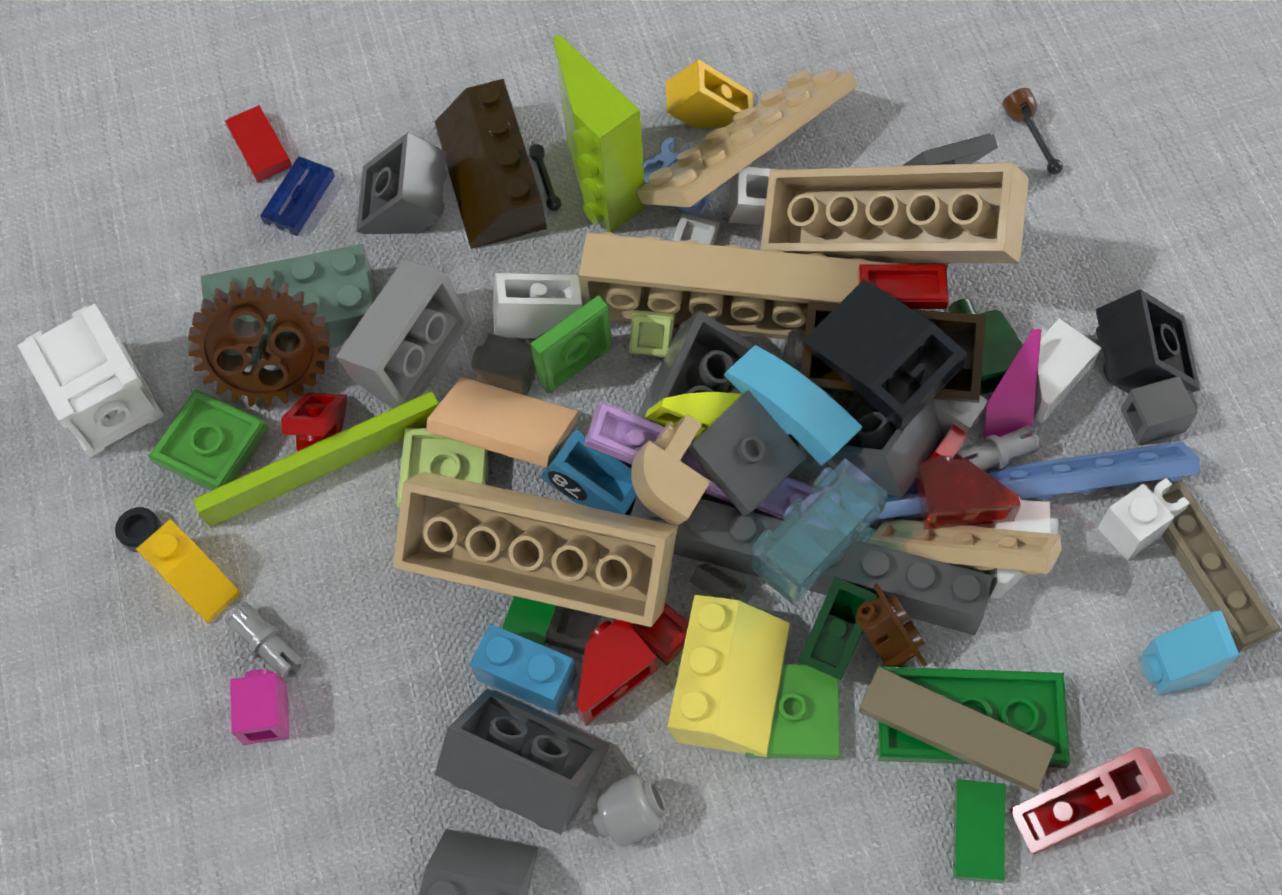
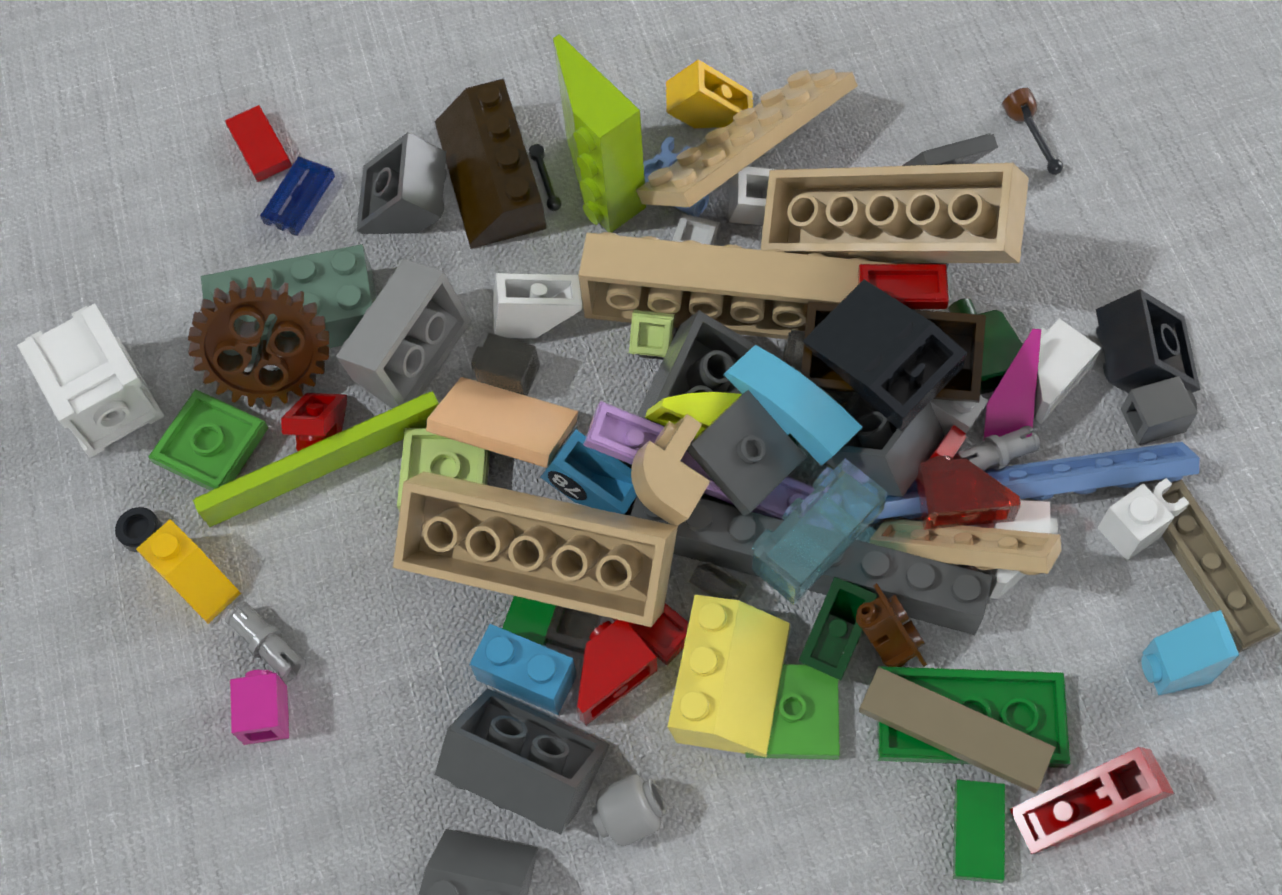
bright green plate [530,295,612,394] -> none

